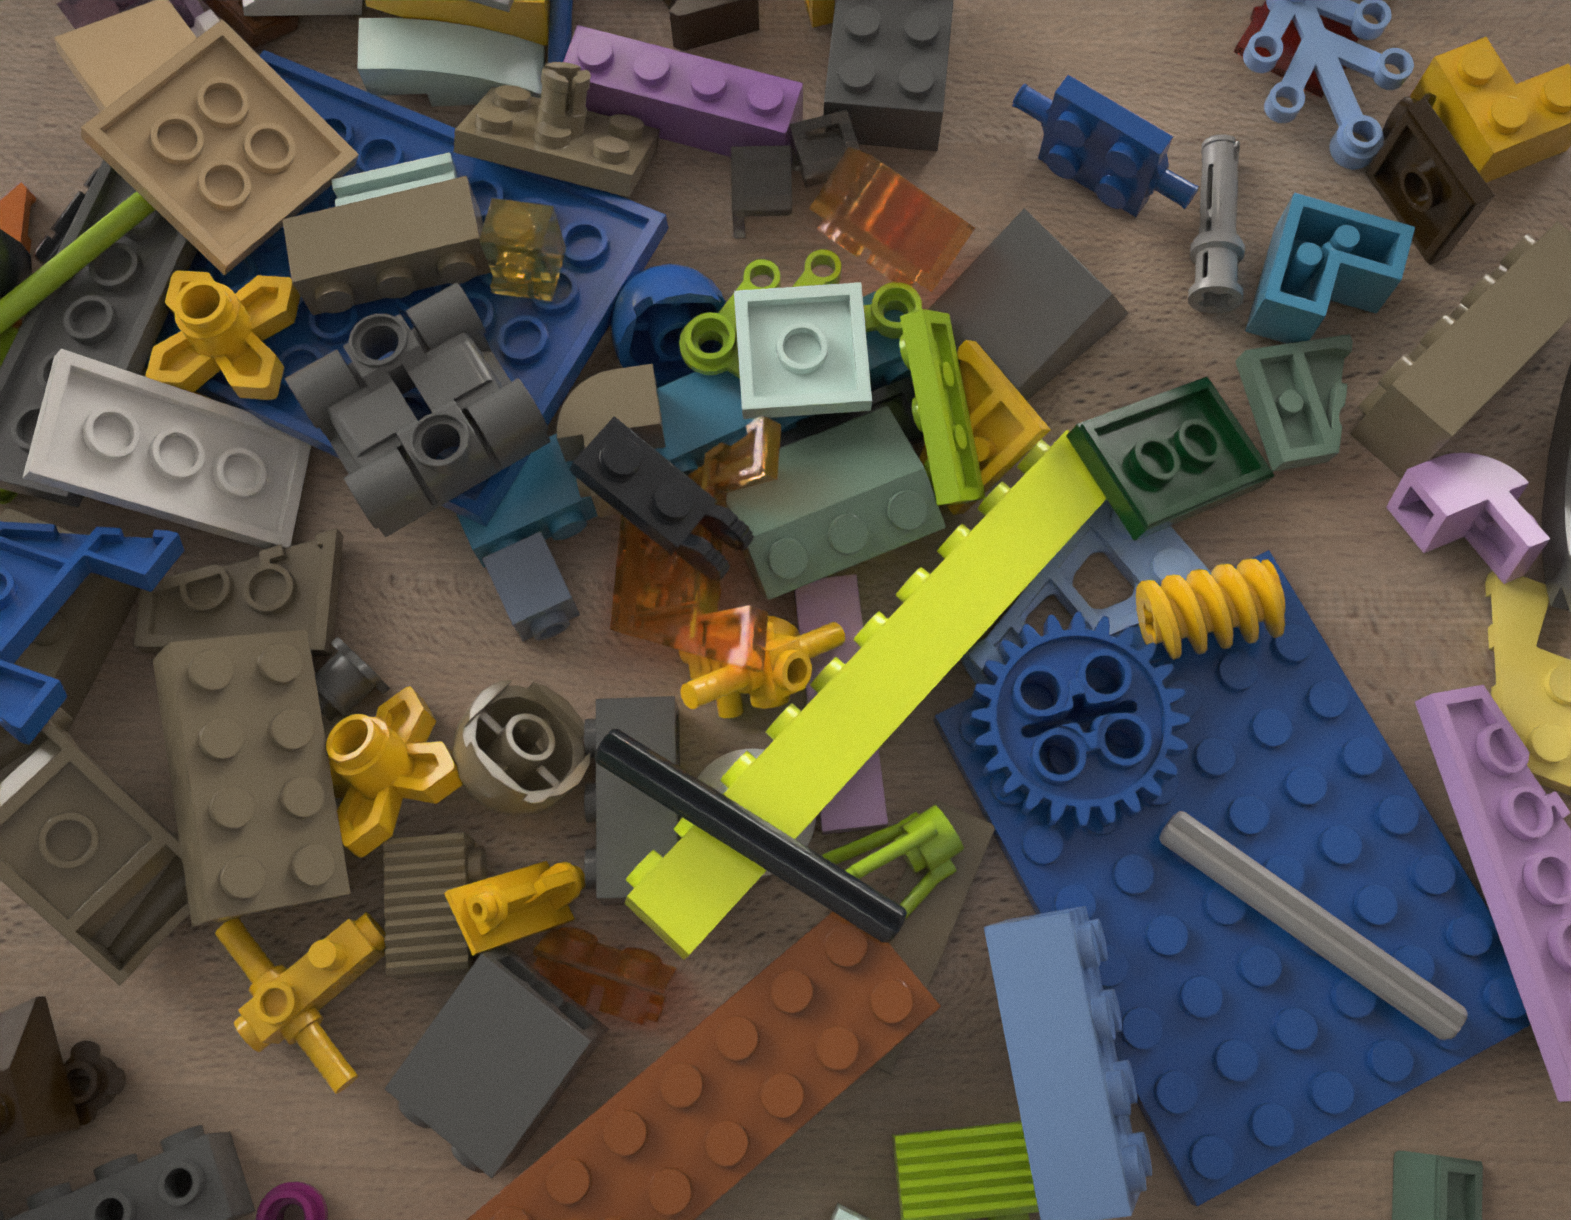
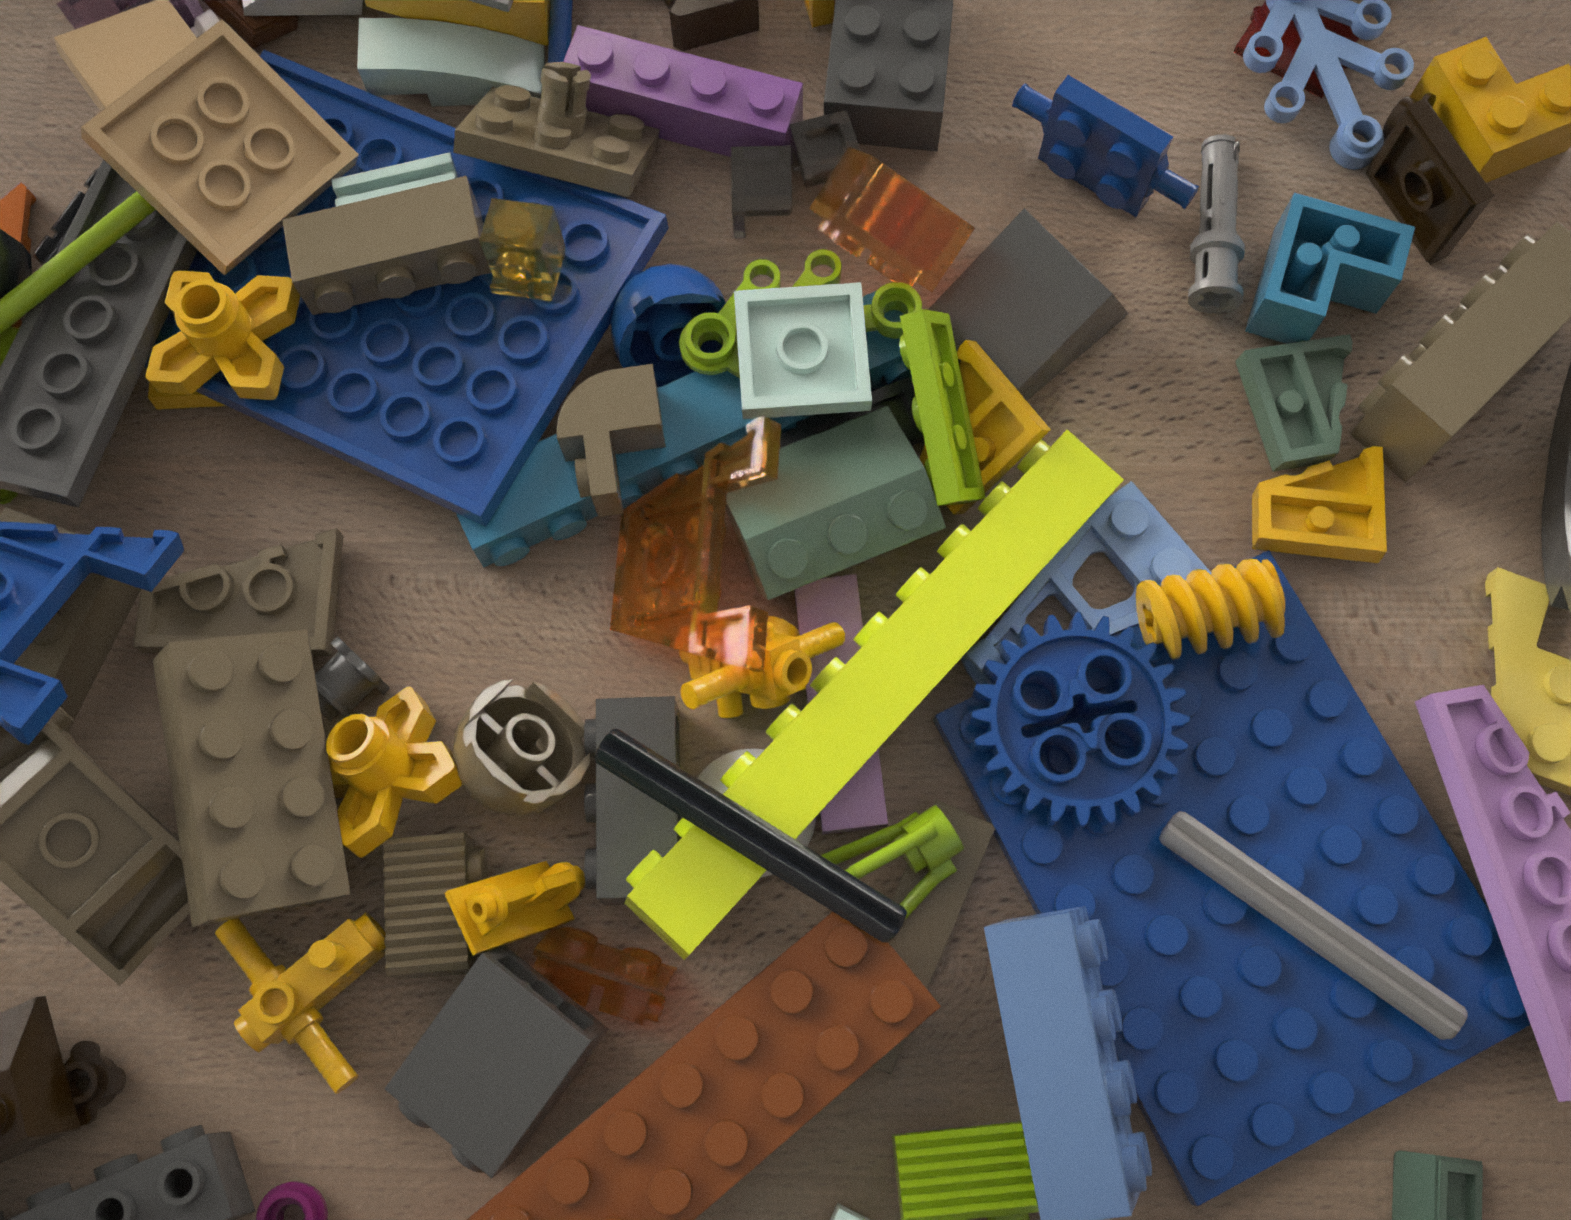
white plate [22,349,311,549] -> none
dark grey piece [285,282,551,537] -> none
sand blue brick [482,531,580,641] -> none
black hinge [569,416,754,581] -> none
dark green tile [1066,376,1275,541] -> none
lavender brick [1386,453,1550,584] -> none
none -> yellow wing [1252,446,1387,563]

